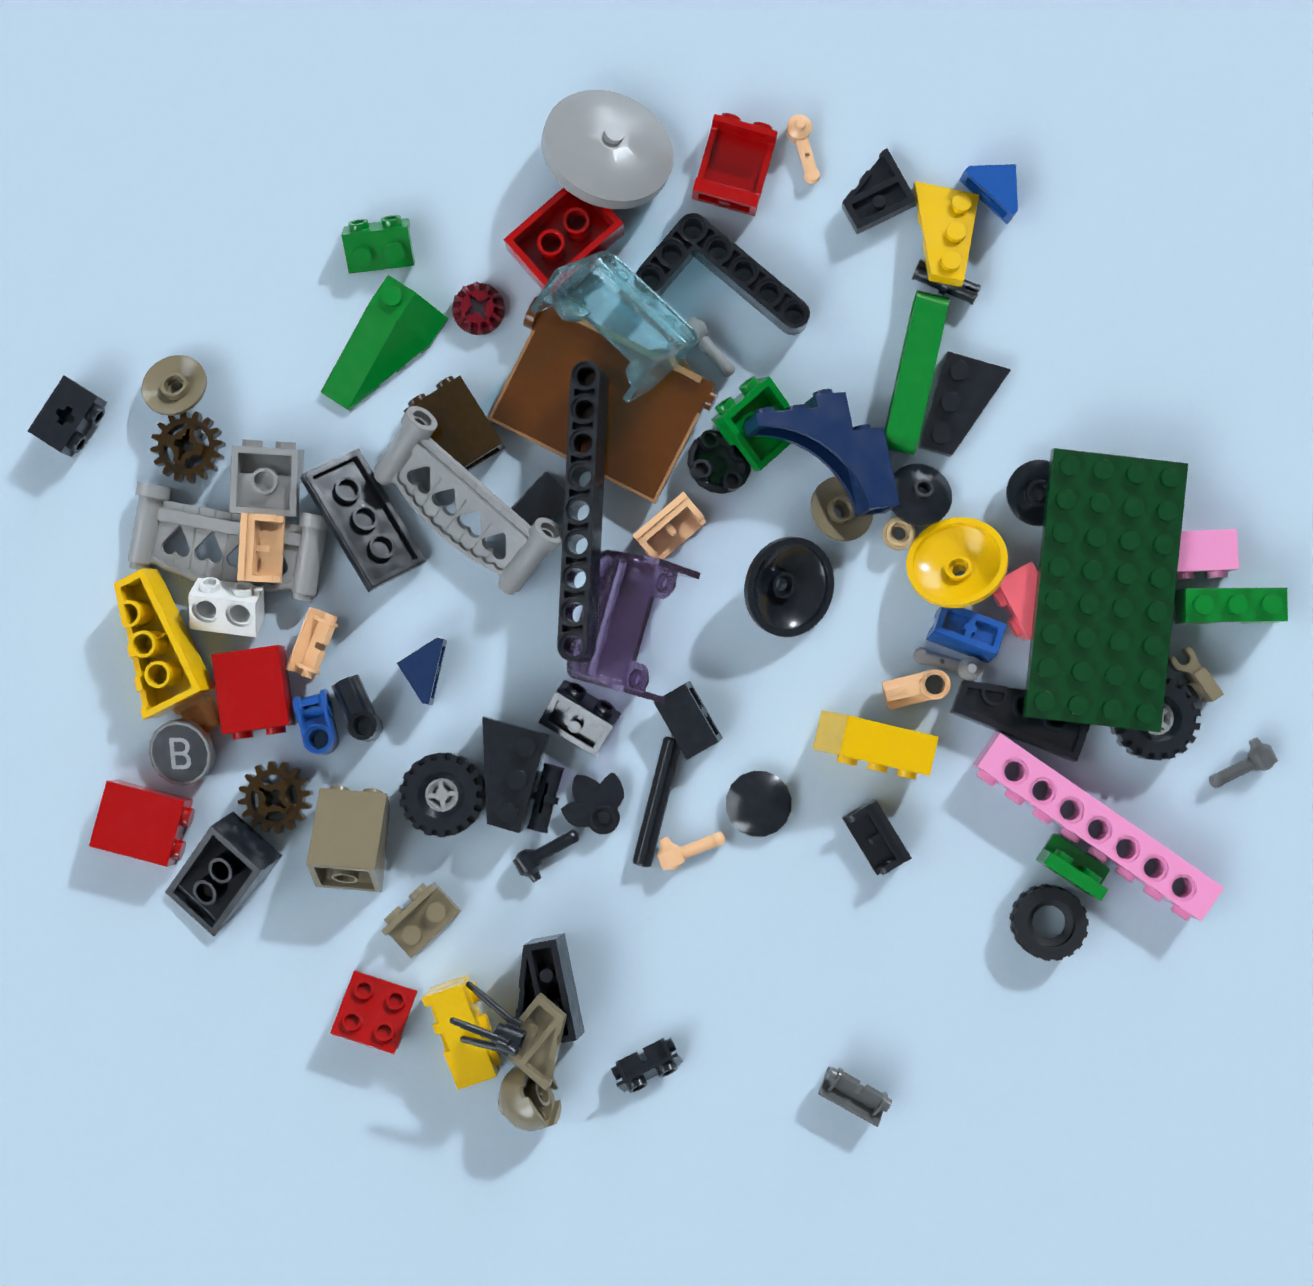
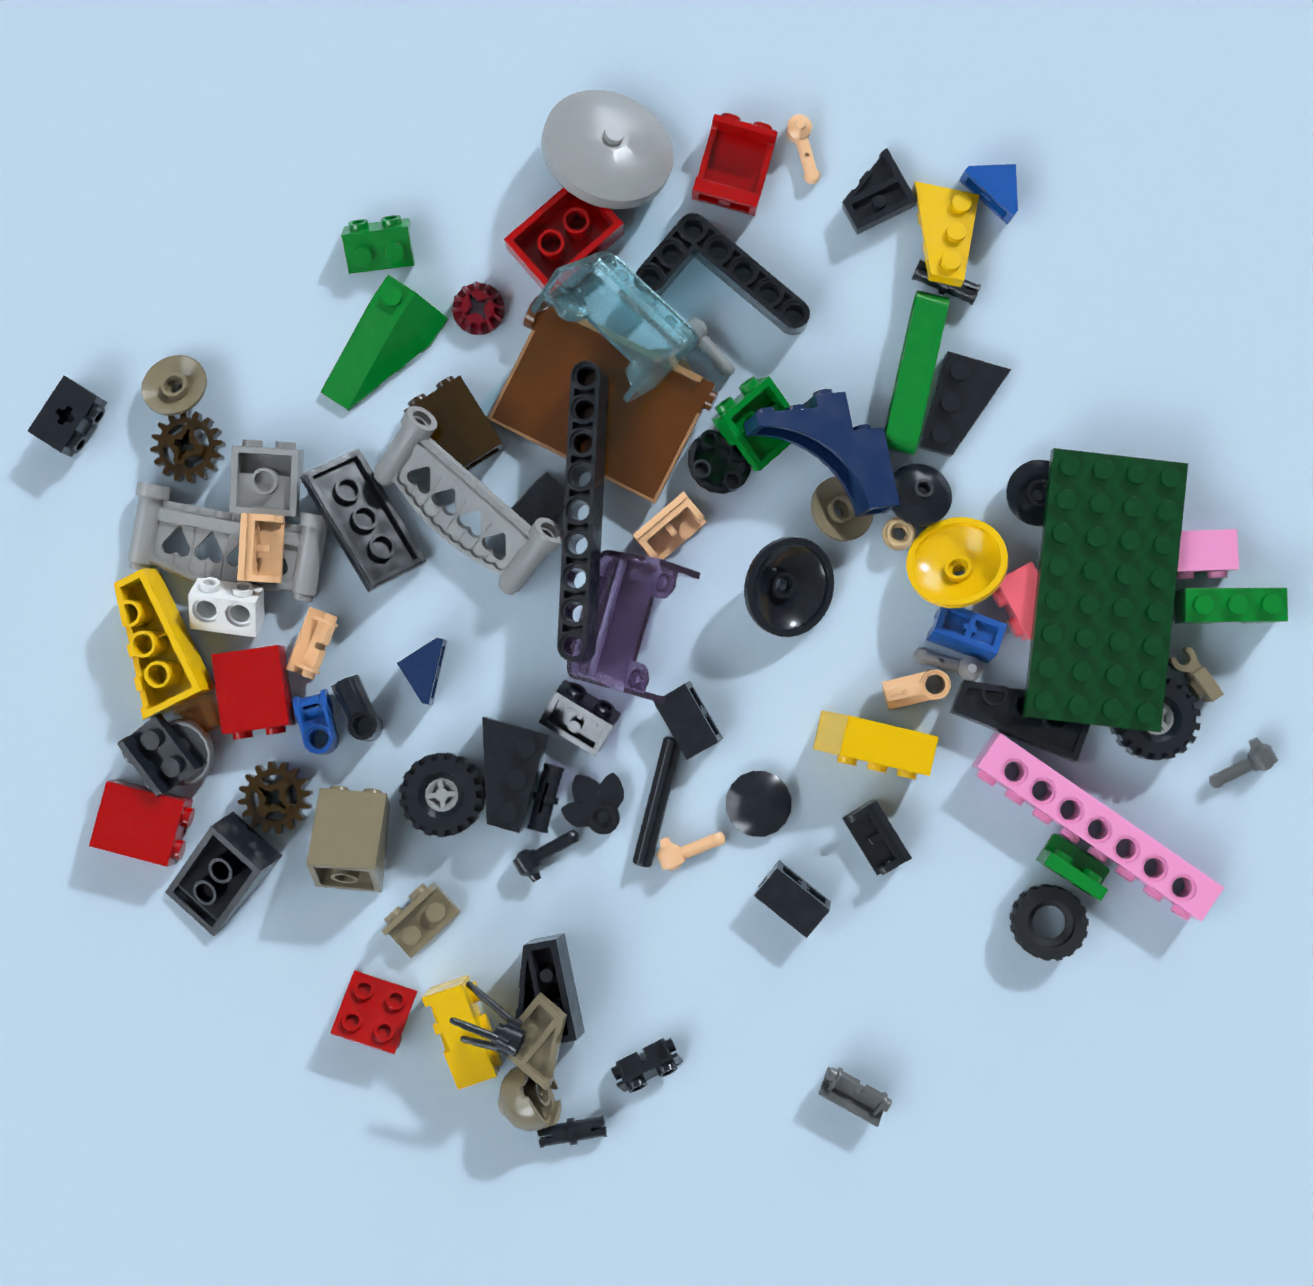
none -> black bracket [117,713,201,797]
none -> black pin [537,1115,607,1148]
none -> black hinge [754,860,831,938]

